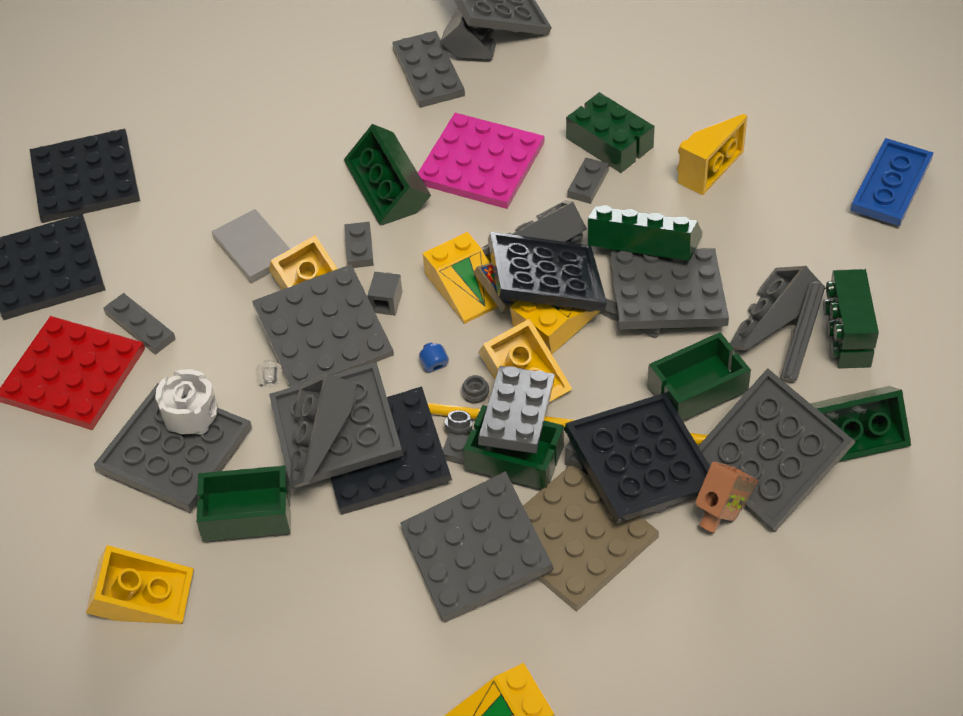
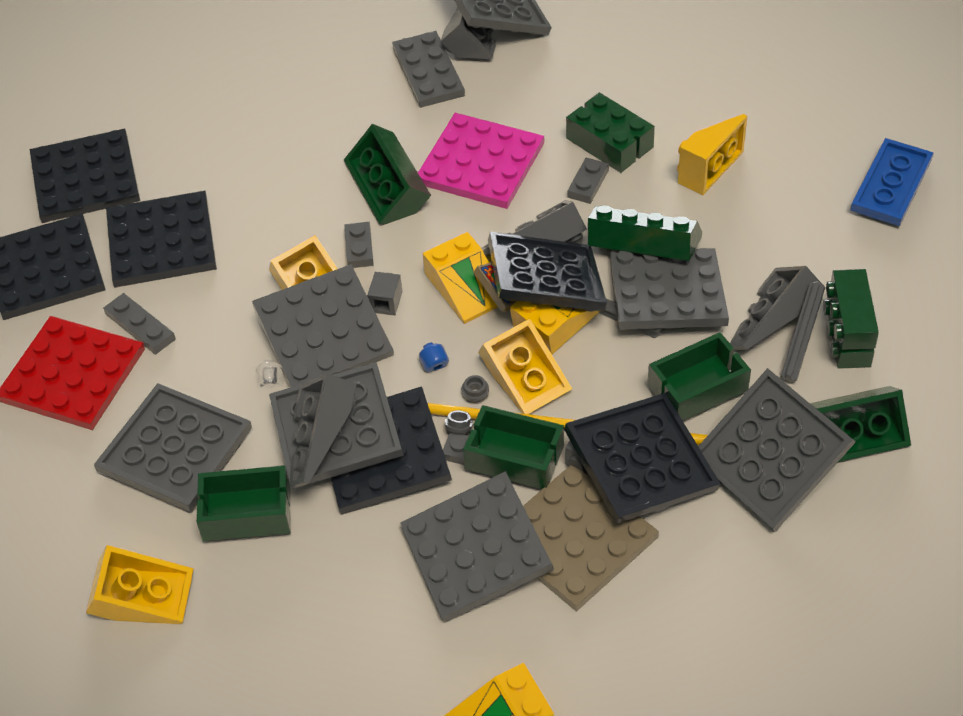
white brick [155,369,218,435] -> none
light grey tile [212,209,290,283] -> none
plate [478,366,555,453] -> none
nougat torso [695,461,759,533] -> none
none -> black plate [106,190,217,288]

